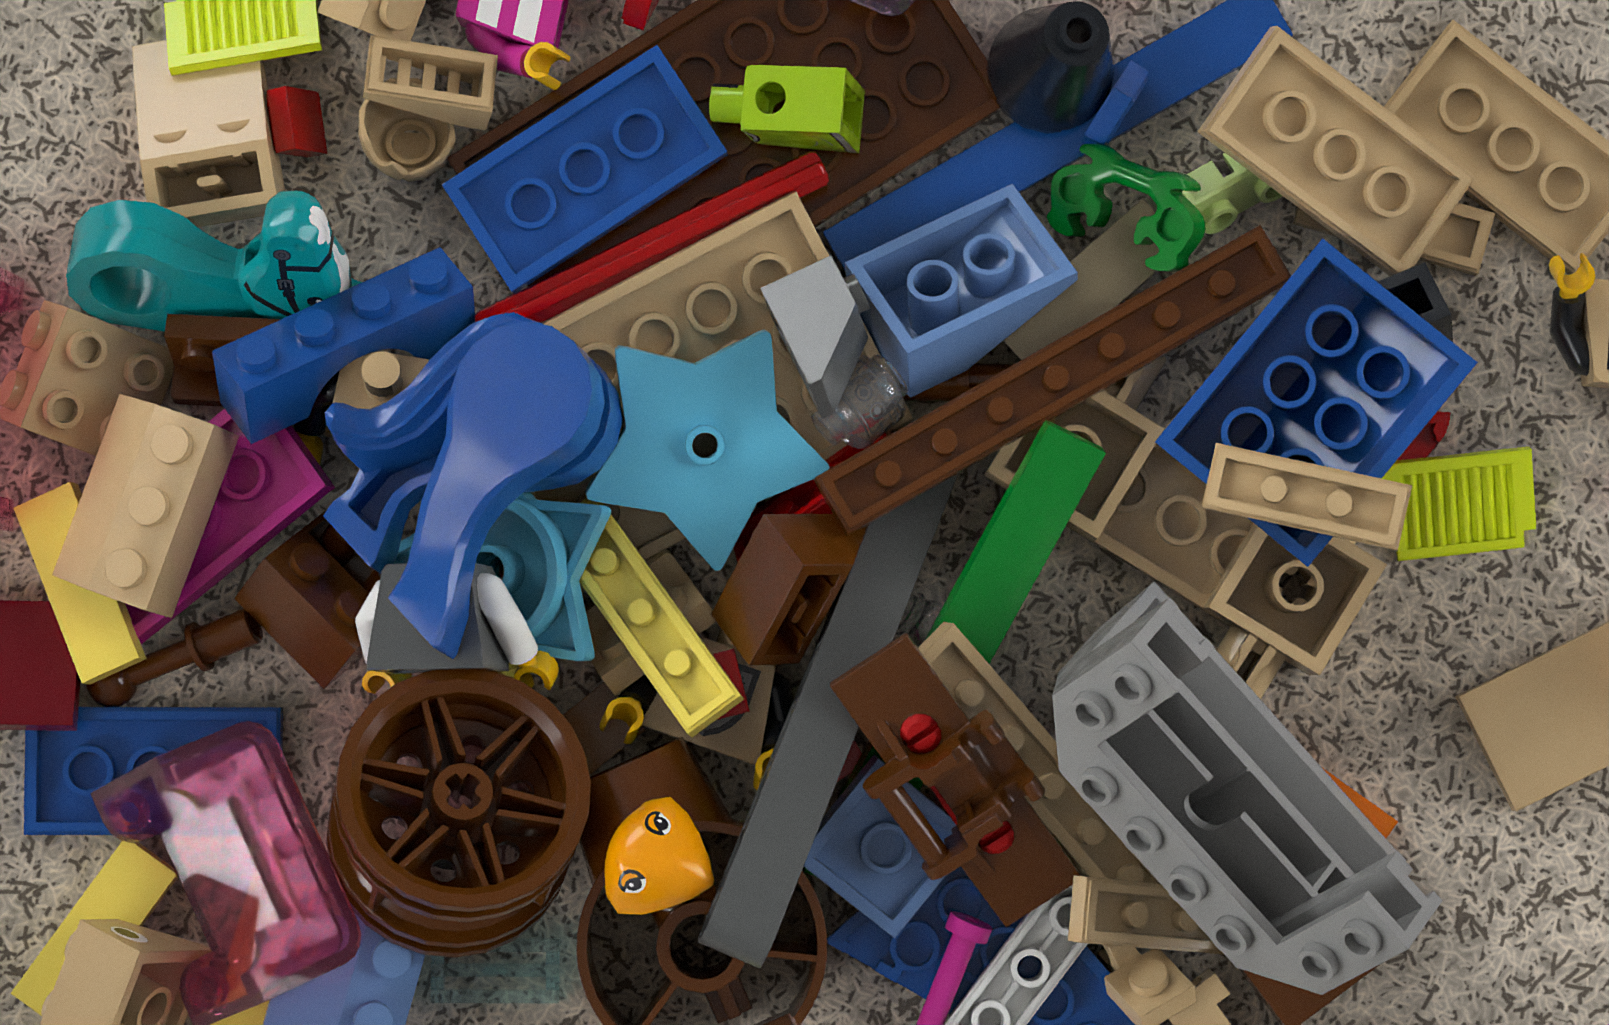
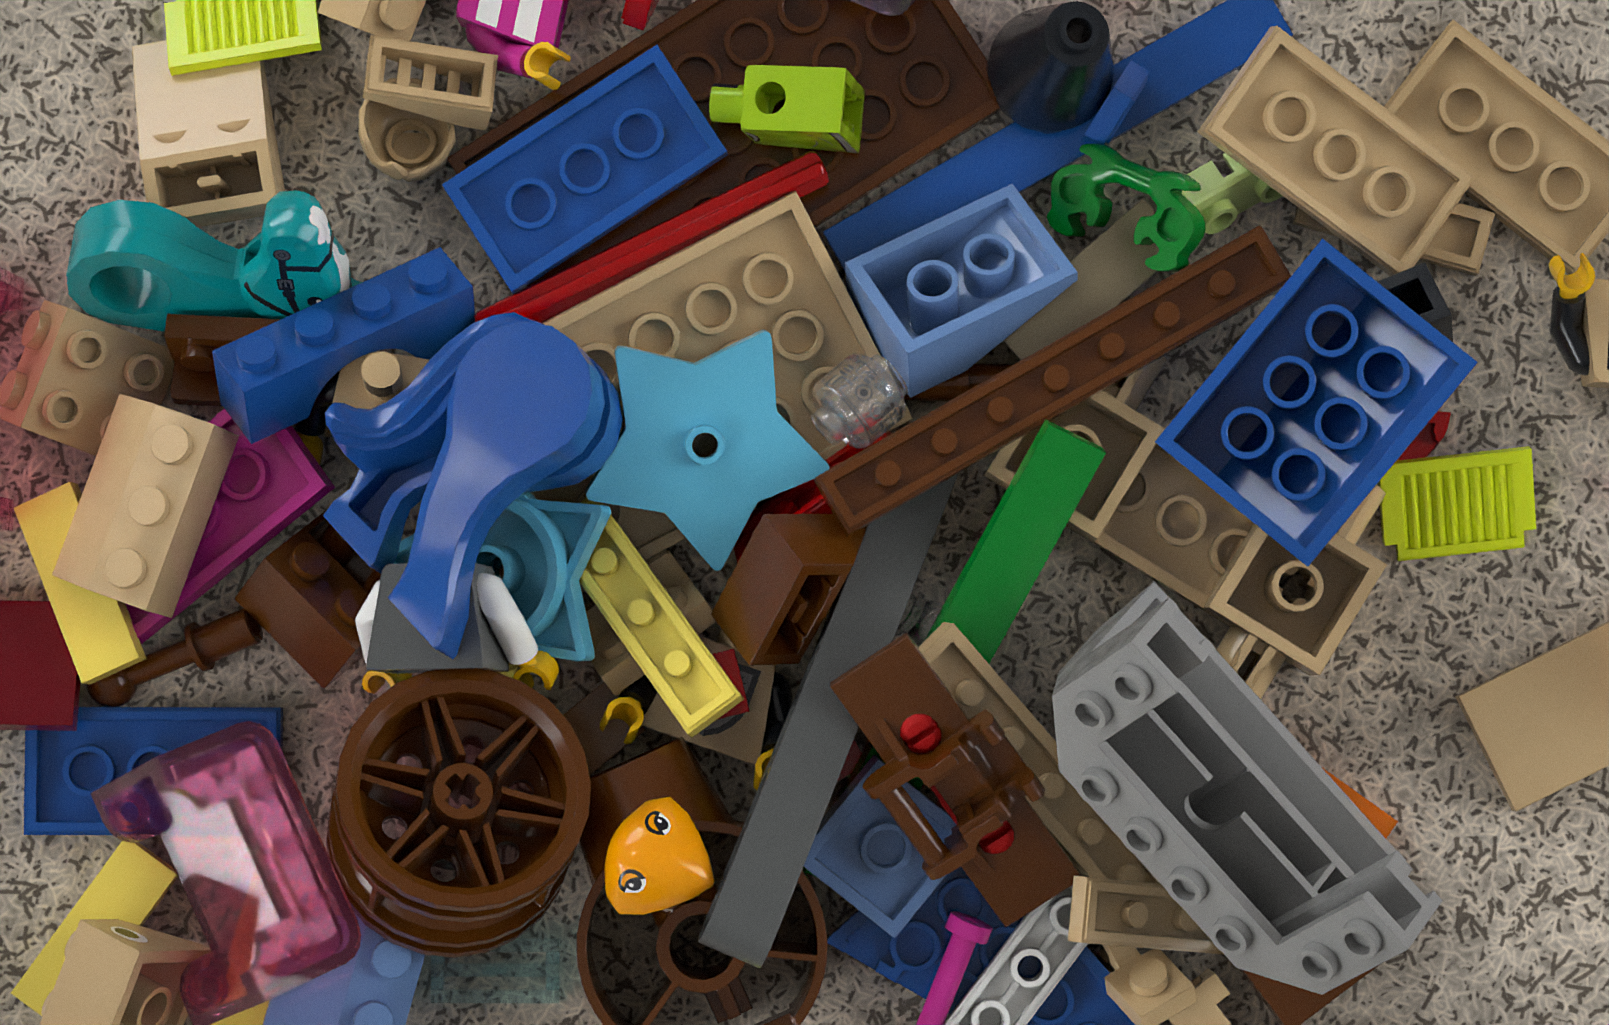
red tile [266,86,328,158] -> none
slope [760,255,870,419] -> none
tan tile [1202,443,1412,551] -> none

